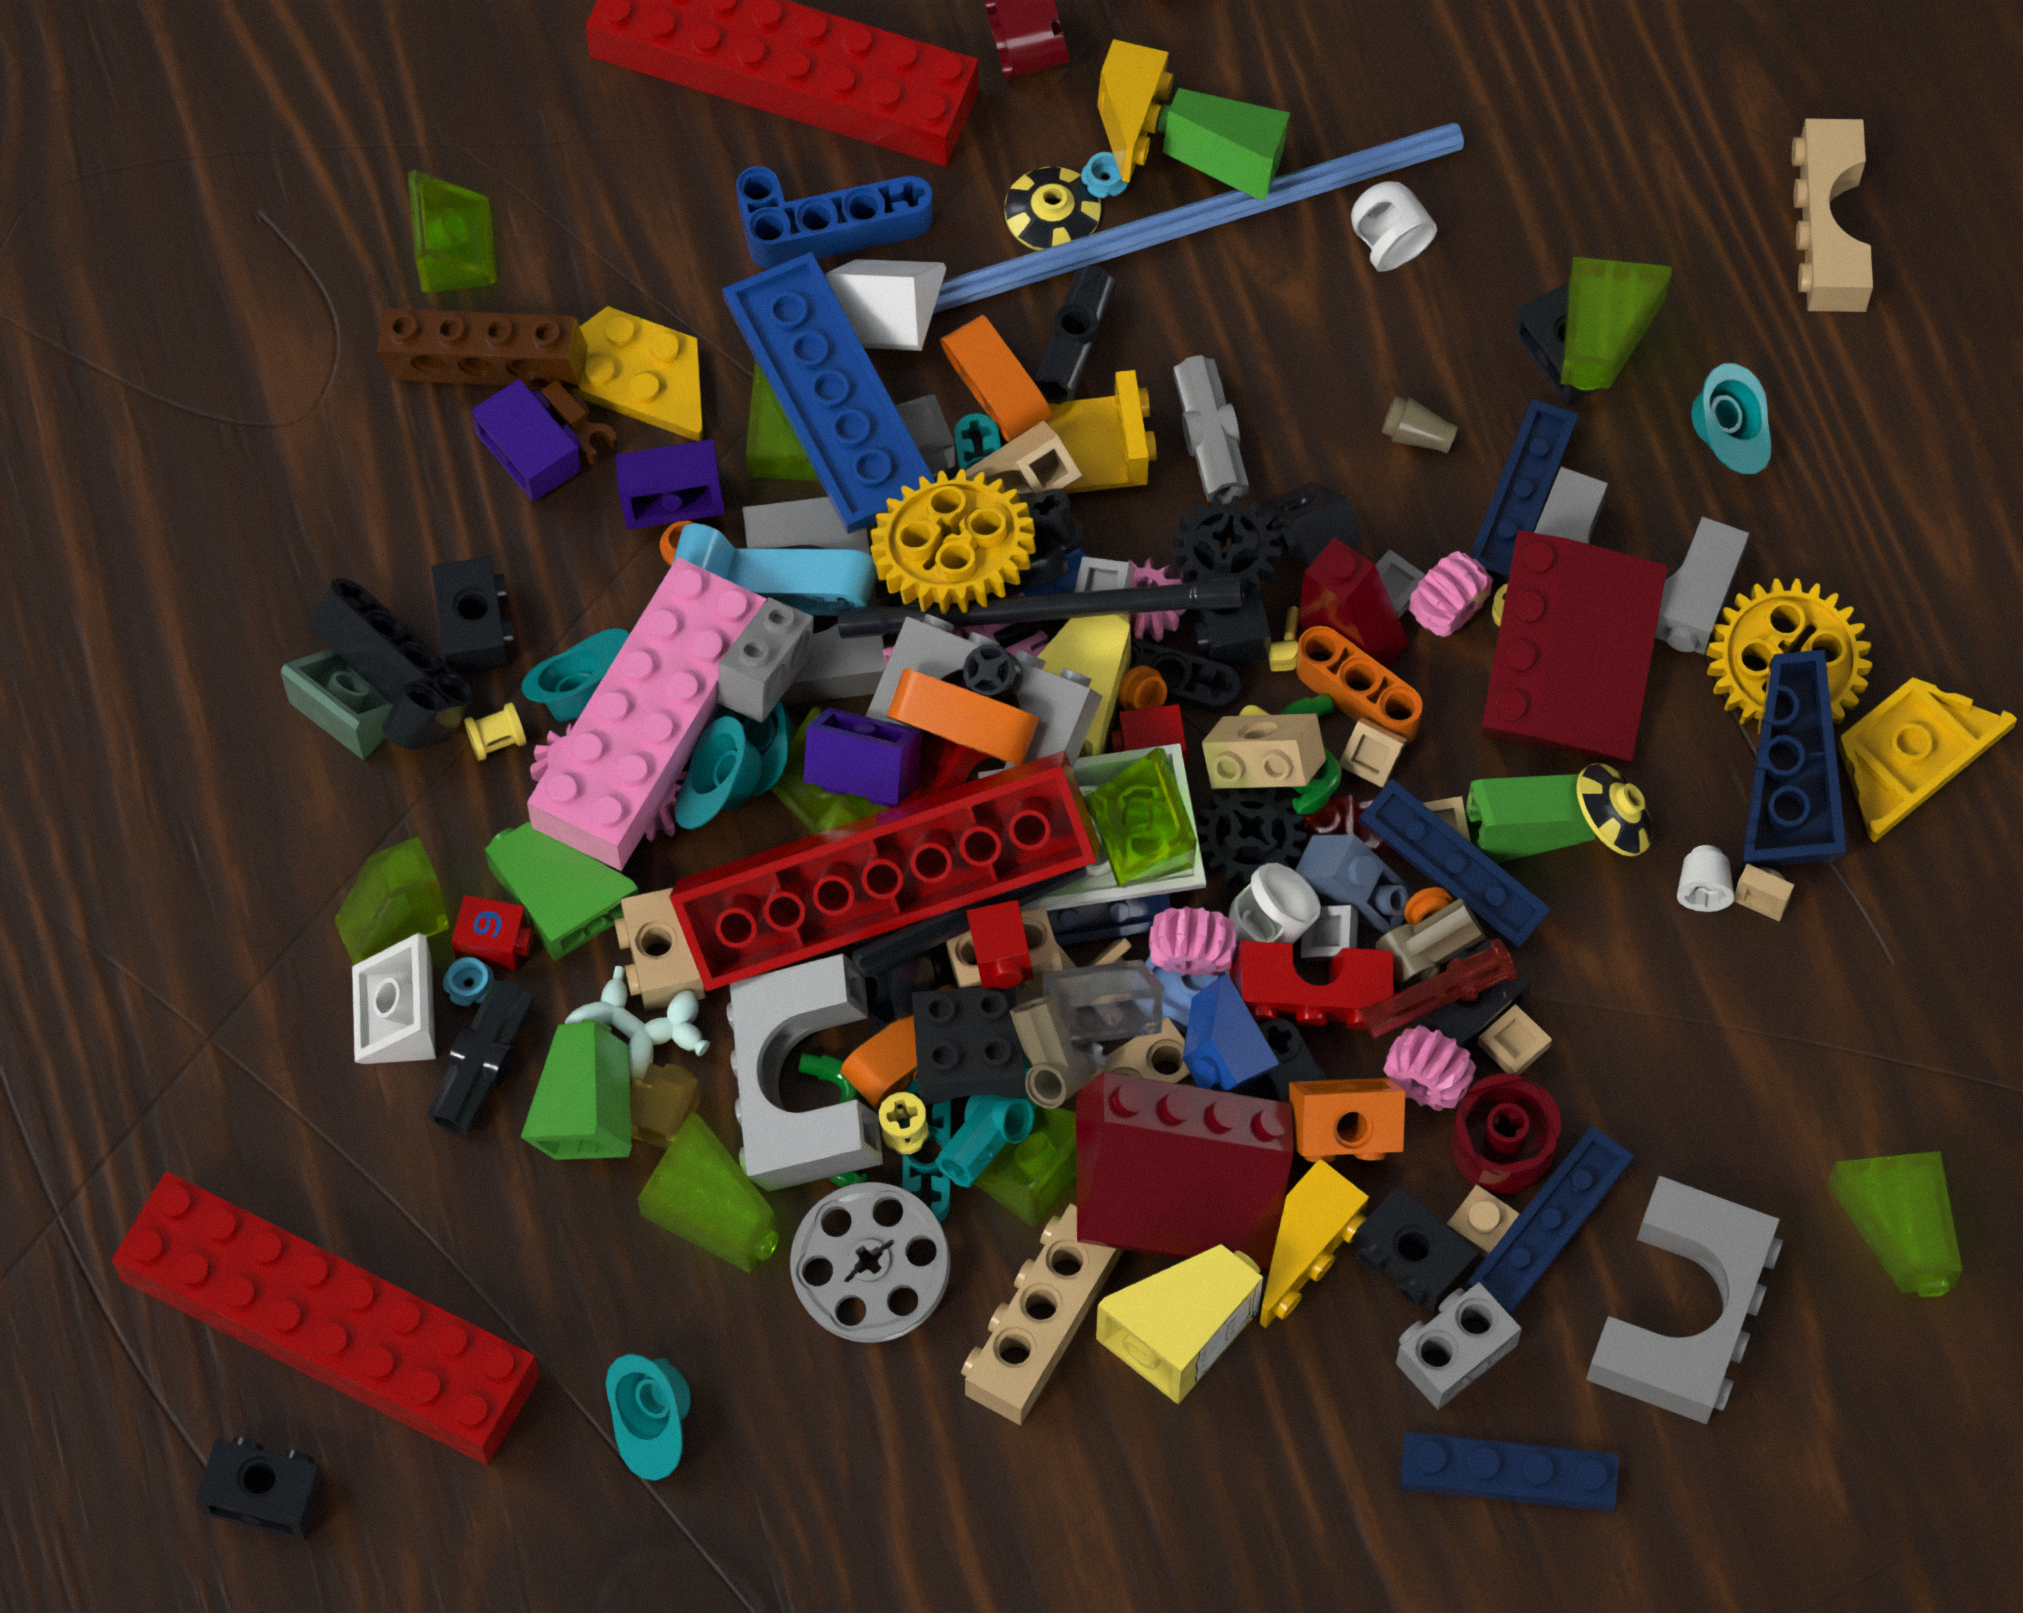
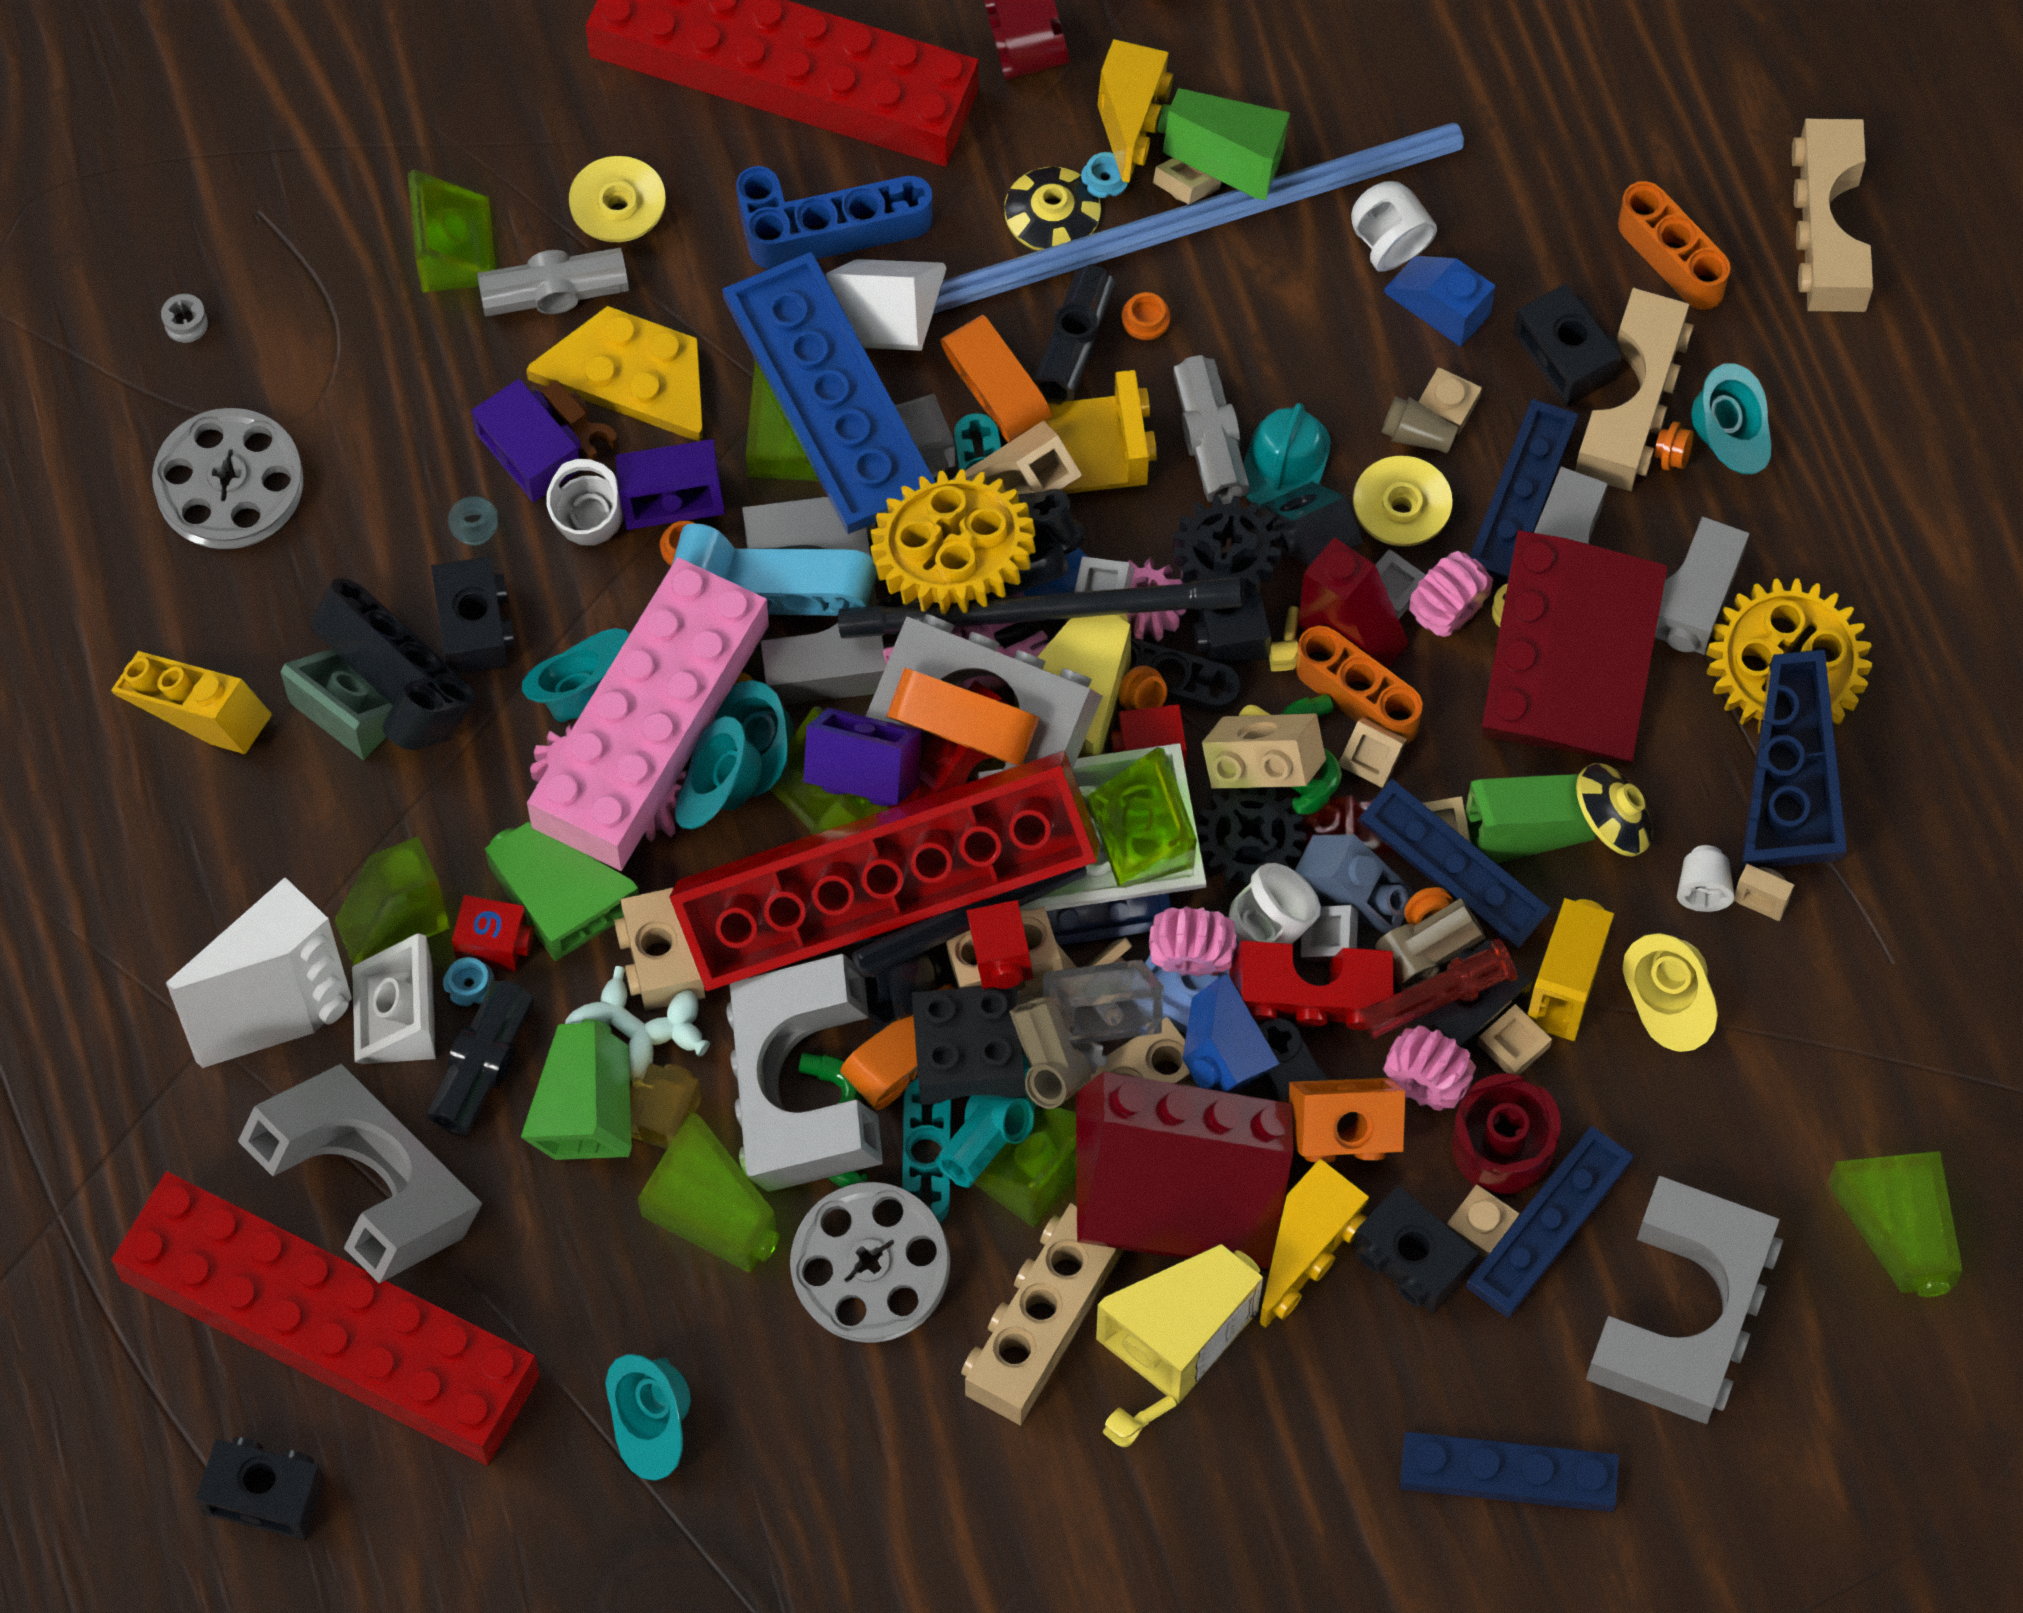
reddish brown brick [377,308,588,389] -> none
light yellow bush [464,702,526,761] -> none
light grey brick [718,597,814,723] -> none
light yellow bush [879,1092,929,1155] -> none
black wheel [963,644,1023,701] -> none
light grey brick [1396,1282,1522,1410] -> none
clear neon green slope [1560,257,1672,390] -> none
yellow wing [1837,677,2017,843] -> none
none -> yellow slope [111,651,272,754]
none -> light grey wedge [152,408,304,549]
none -> light grey bush [161,294,208,343]
none -> white slope [166,878,352,1068]
none -> light grey arch [238,1064,482,1284]
none -> clear light blue plate [448,496,498,545]
none -> light grey piece [477,248,629,317]
none -> white helmet [547,459,624,545]
none -> light yellow dish [569,156,666,242]
none -> light yellow hand [1103,1395,1176,1447]
none -> orange plate [1122,292,1170,340]
none -> tan plate [1153,158,1221,205]
none -> teal piece [1243,403,1331,510]
none -> light yellow dish [1353,456,1453,546]
none -> blue slope [1384,256,1495,347]
none -> tan plate [1418,367,1482,435]
none -> yellow slope [1528,898,1614,1041]
none -> tan arch [1575,288,1694,492]
none -> orange beam [1618,181,1730,310]
none -> light yellow piece [1622,933,1718,1052]
none -> orange plate [1655,421,1694,471]

